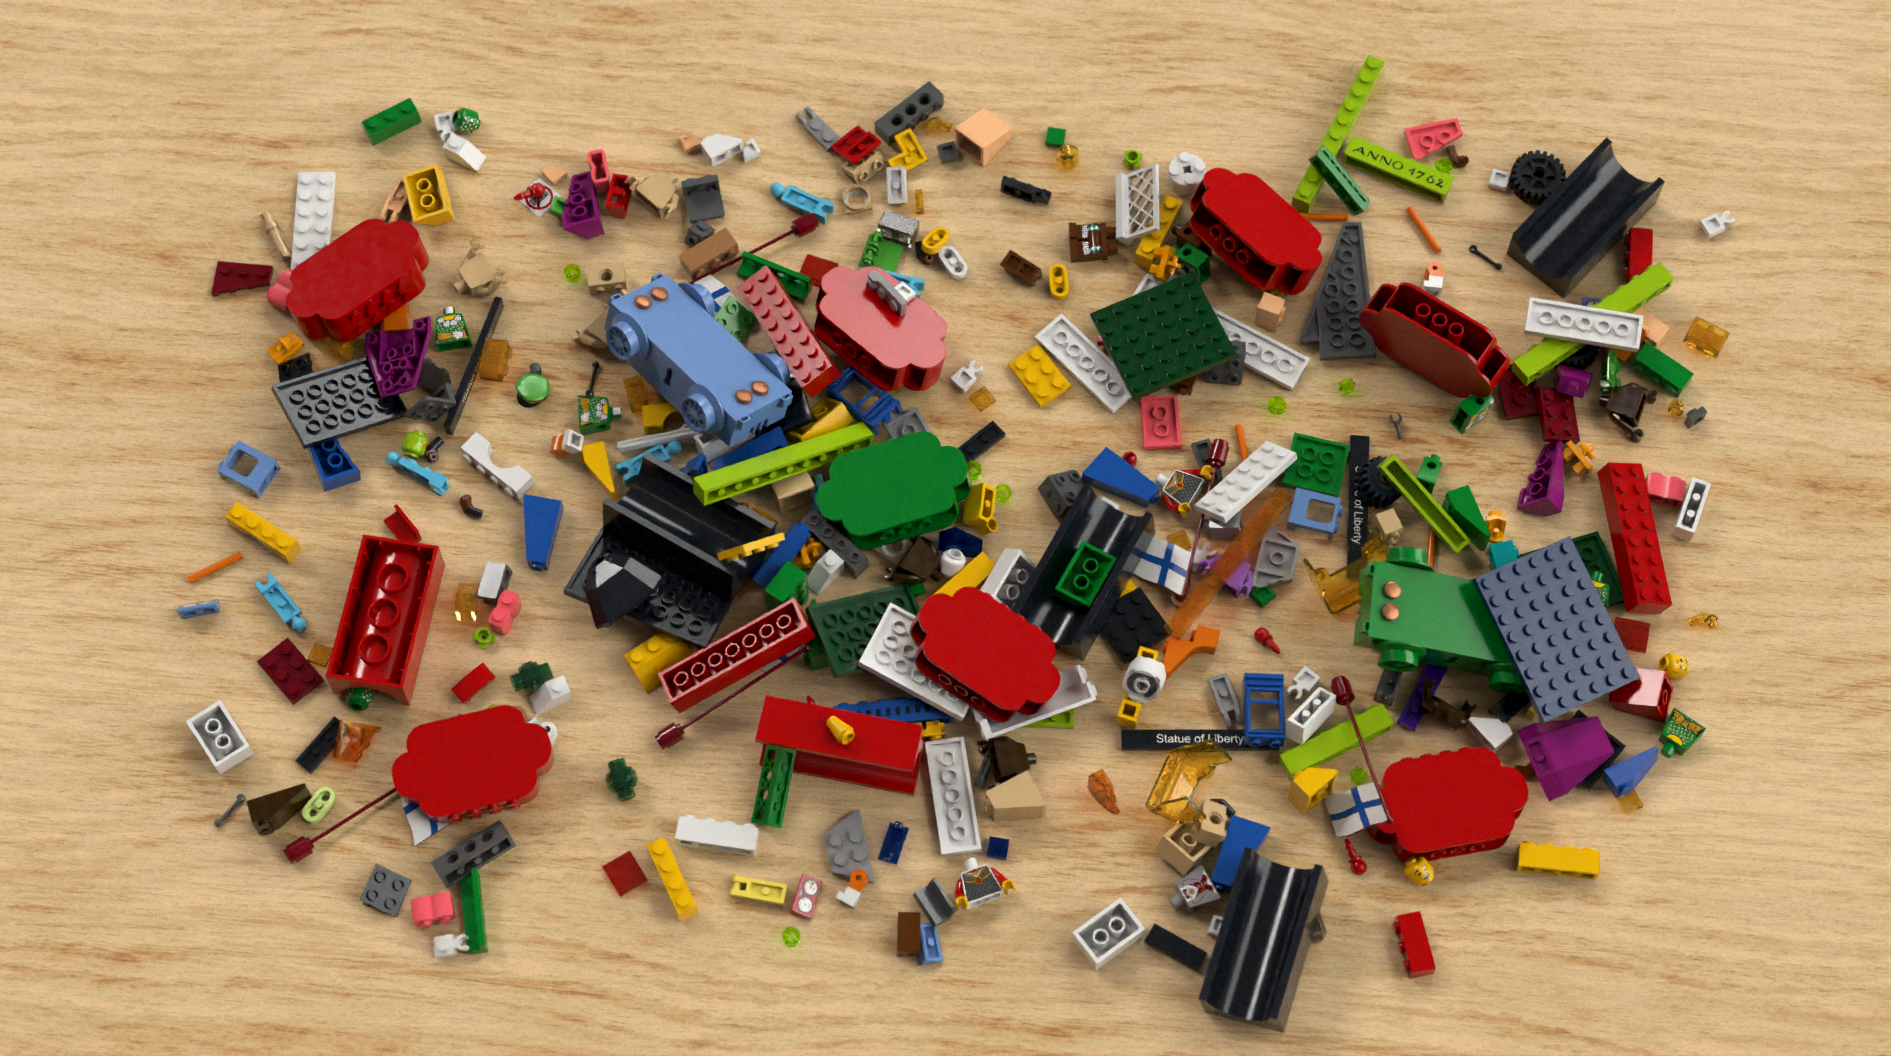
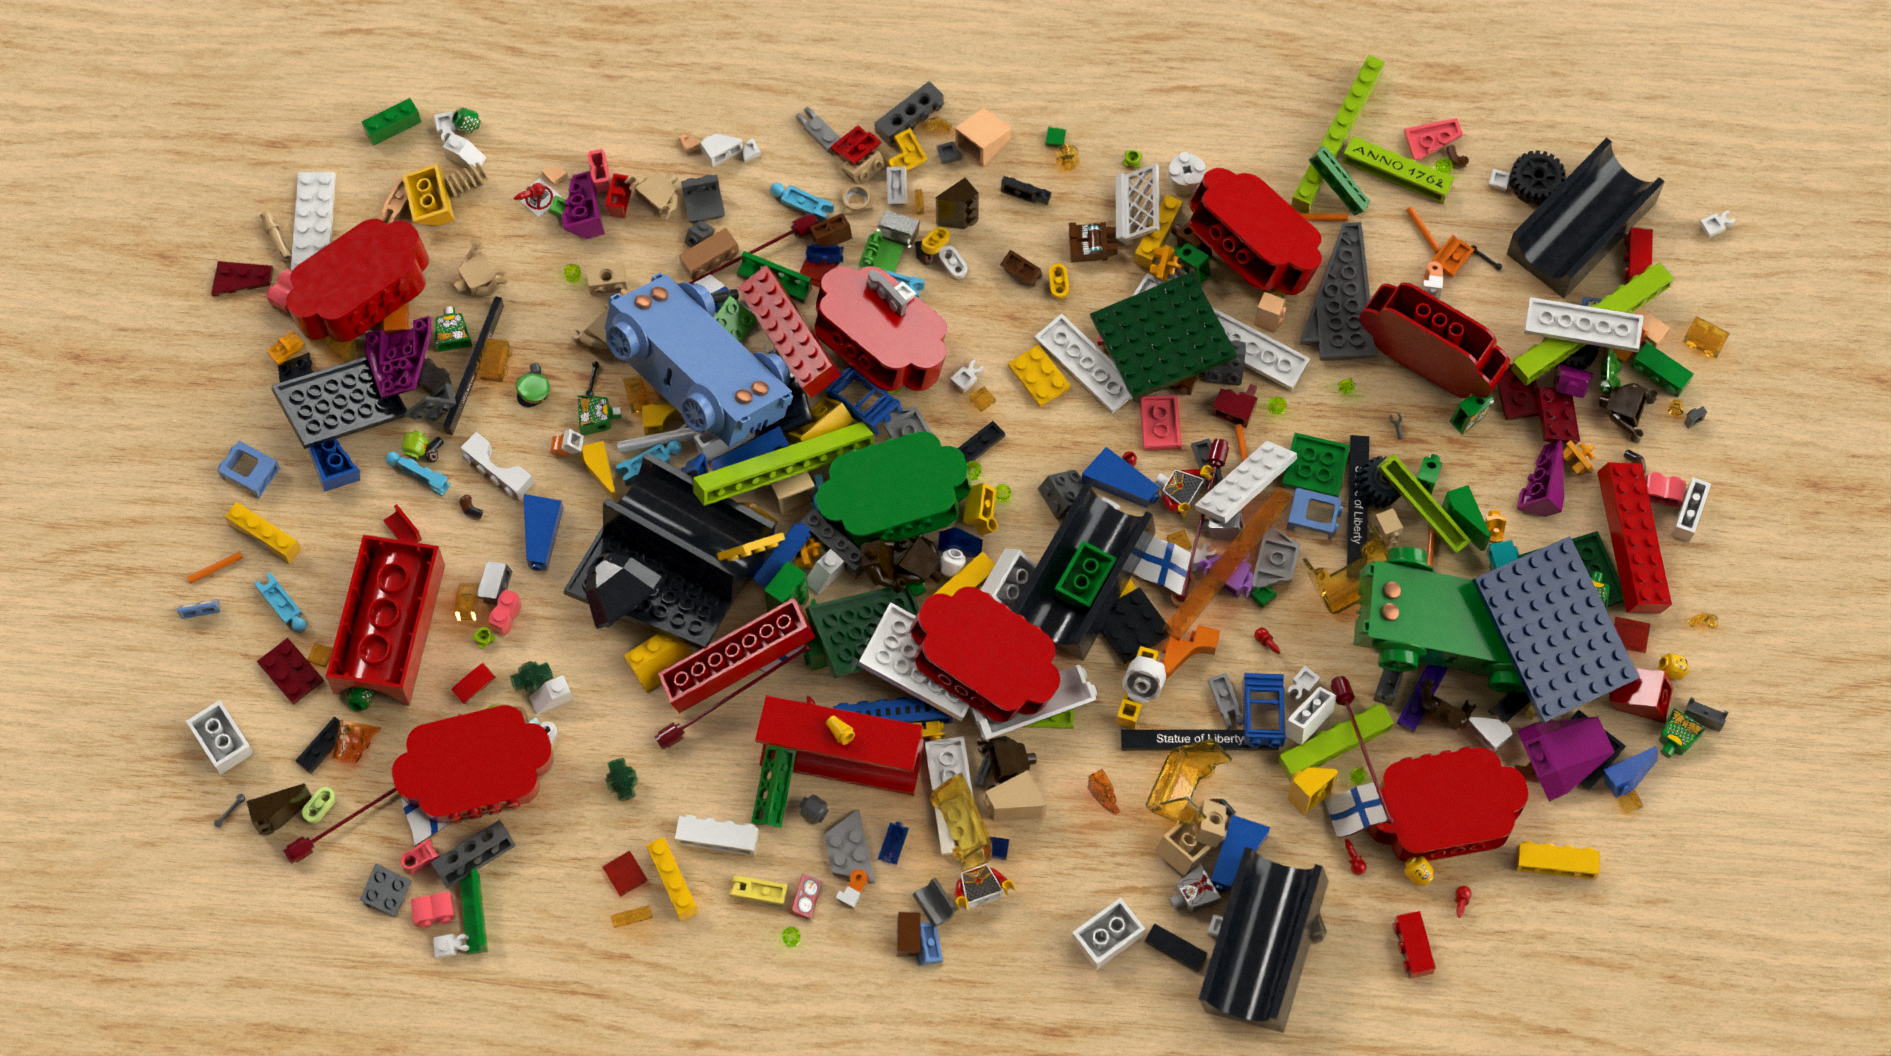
none -> coral piece [401,840,440,875]
none -> tan piece [445,162,487,197]
none -> clear yellow tile [610,905,653,928]
none -> dark grey axle [712,289,739,303]
none -> dark grey head [799,794,829,824]
none -> clear blue hinge [805,244,844,264]
none -> reddish brown hinge [809,213,853,252]
none -> dark brown torso [861,538,907,593]
none -> clear yellow windscreen [930,773,992,872]
none -> dark brown slope [936,177,979,229]
none -> dark red hinge [1212,384,1258,428]
none -> orange plate [1431,235,1475,278]
none -> red bar [1455,885,1472,918]
none -> black arm [1624,449,1646,474]
none -> dark grey hinge [1684,697,1729,732]

